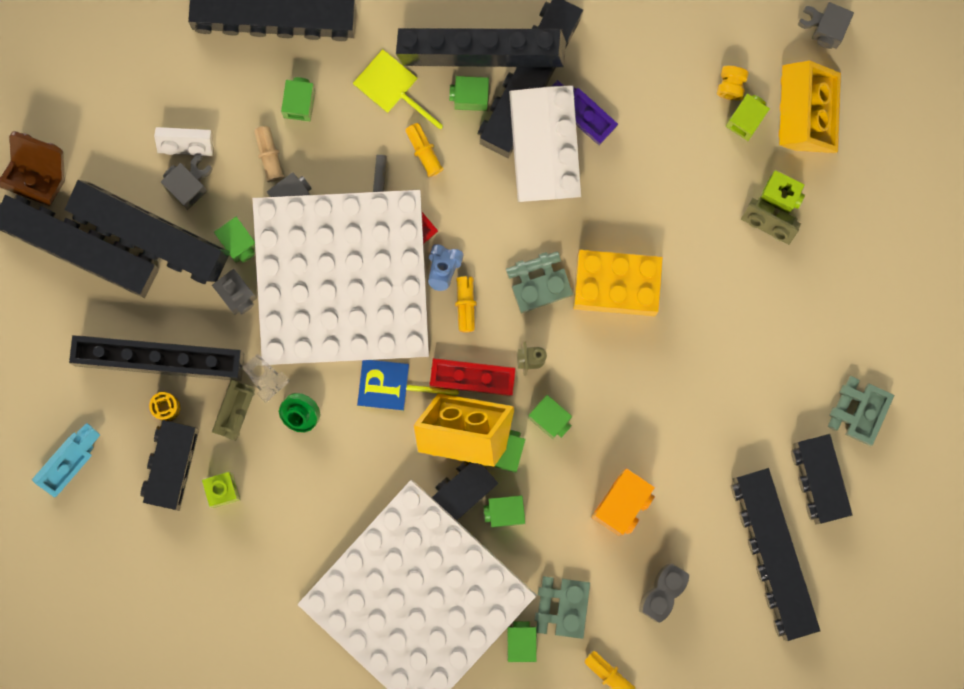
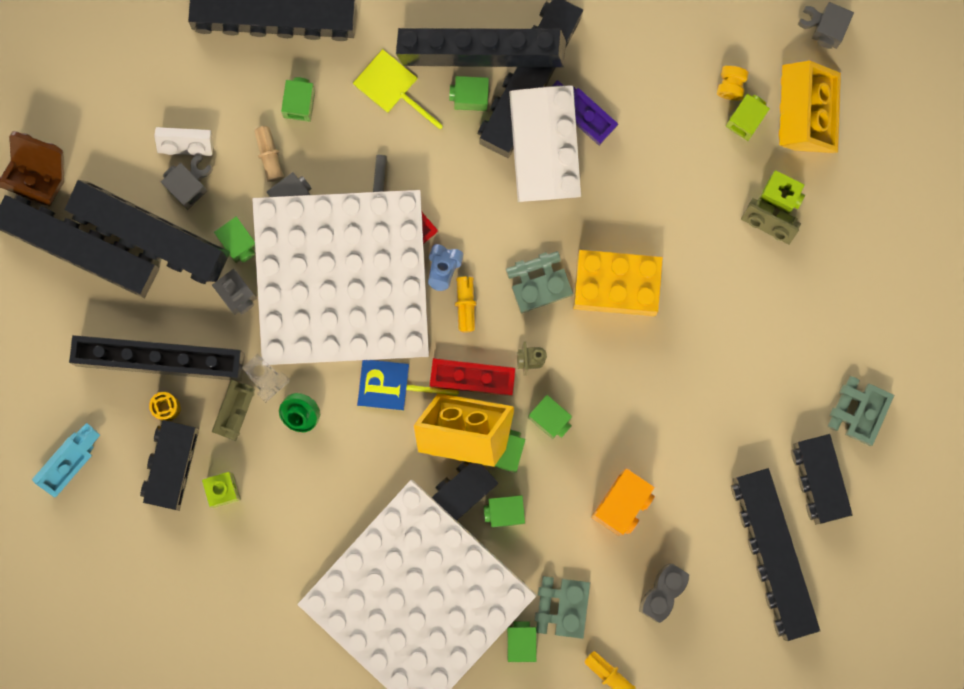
yellow axle [405,123,444,177] -> none

